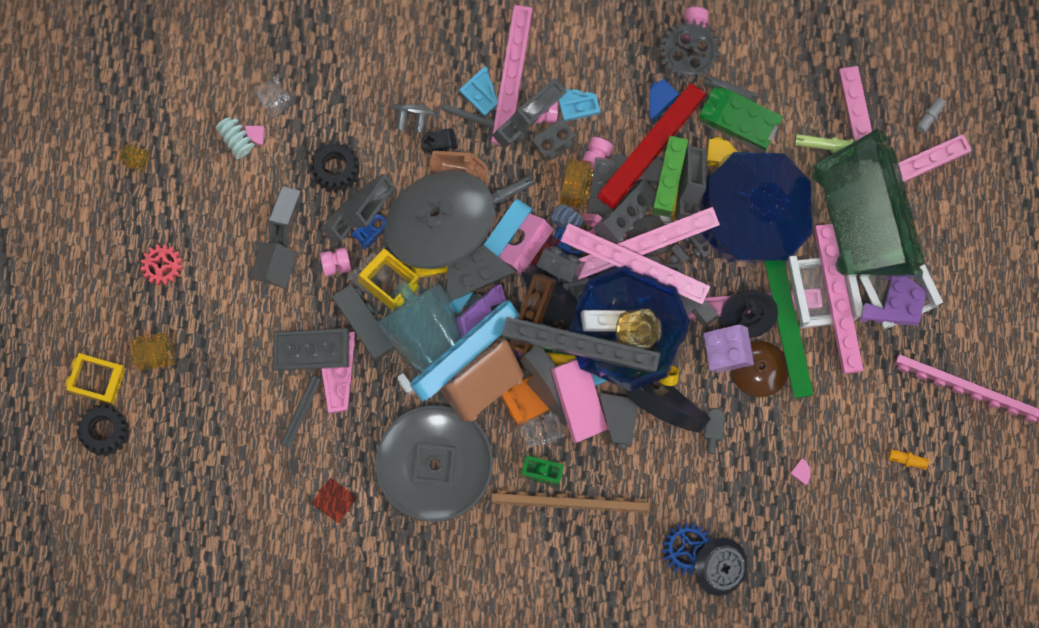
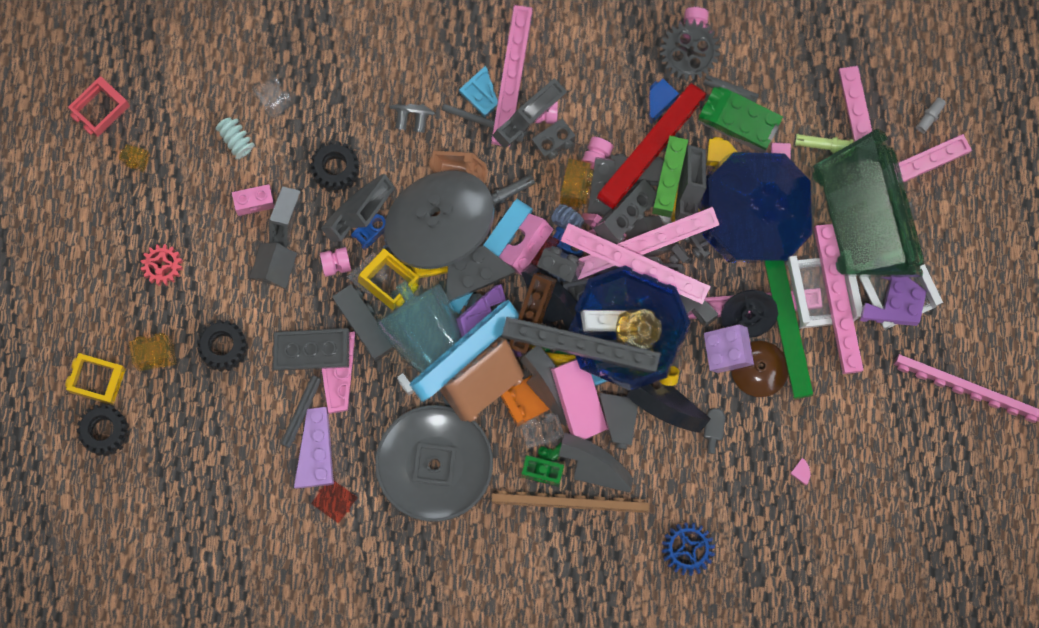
bright pink tile [245,126,264,146] -> none
black piece [421,128,458,154] -> none
medium azure wing [558,89,600,122] -> none
black piece [694,537,747,596] -> none
light orange pin [888,448,929,470] -> none
none -> coral window [68,76,130,137]
none -> black tyre [197,320,248,372]
none -> bright pink brick [232,184,275,216]
none -> lavender wing [294,407,334,489]
none -> green arm [538,442,562,461]
none -> dark grey slope [559,433,634,493]
none -> bright pink tile [771,143,791,163]

